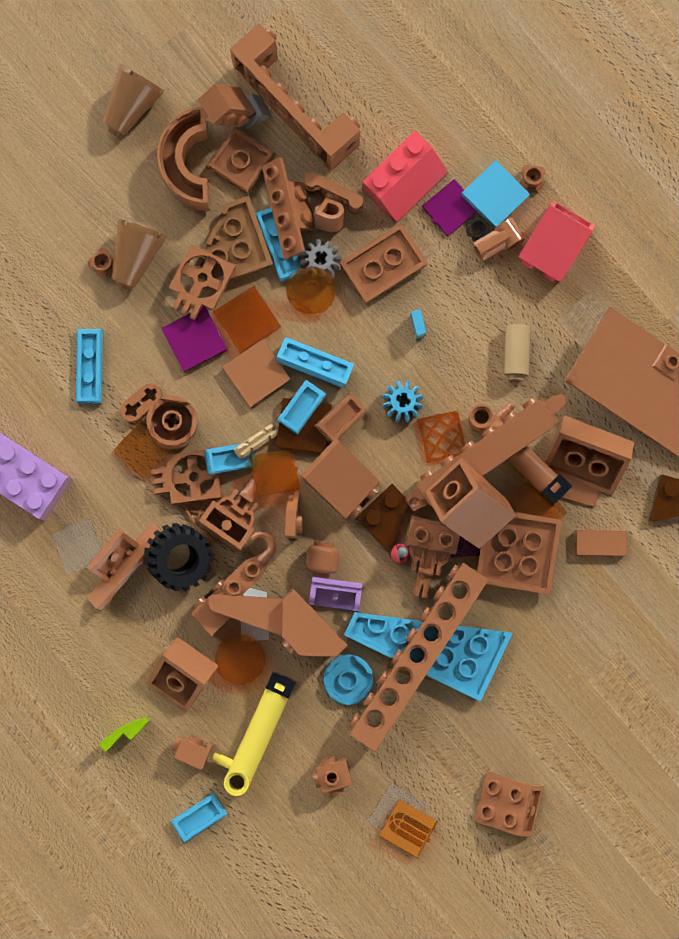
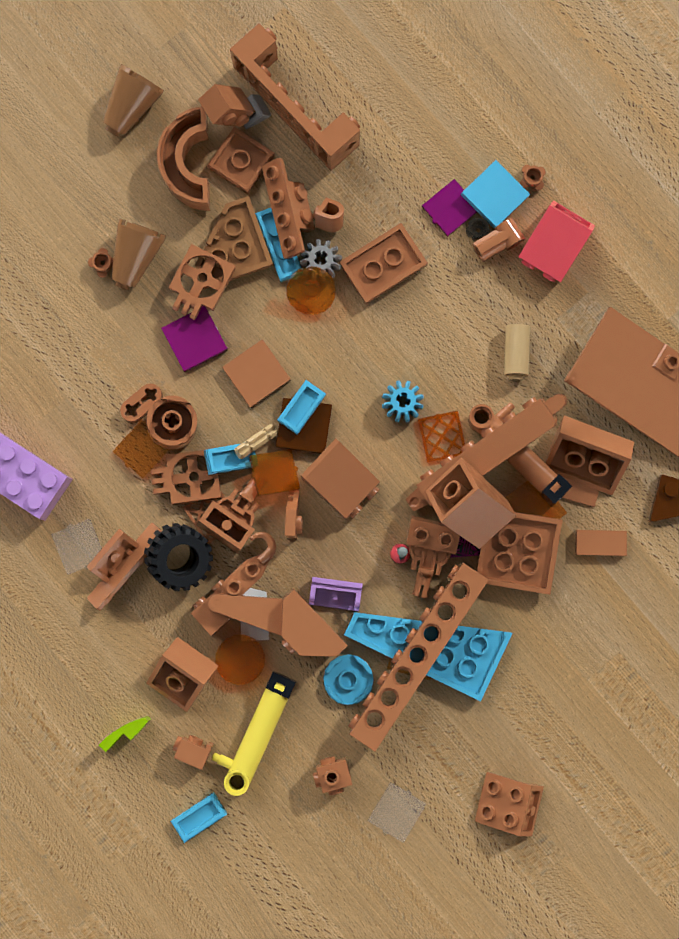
medium azure tile [76,329,103,404] -> none
clear orange tile [213,285,281,354] -> none
medium azure plate [276,337,354,389] -> none
nougat plate [304,172,363,215] -> none
nougat head [306,541,339,578] -> none
nougat tile [315,392,367,444] -> none
reddish brown wing [356,484,408,553] -> none
coral slope [362,131,448,224] -> none
clear orange piece [378,799,438,858] -> none
medium azure tile [410,310,426,340] -> none

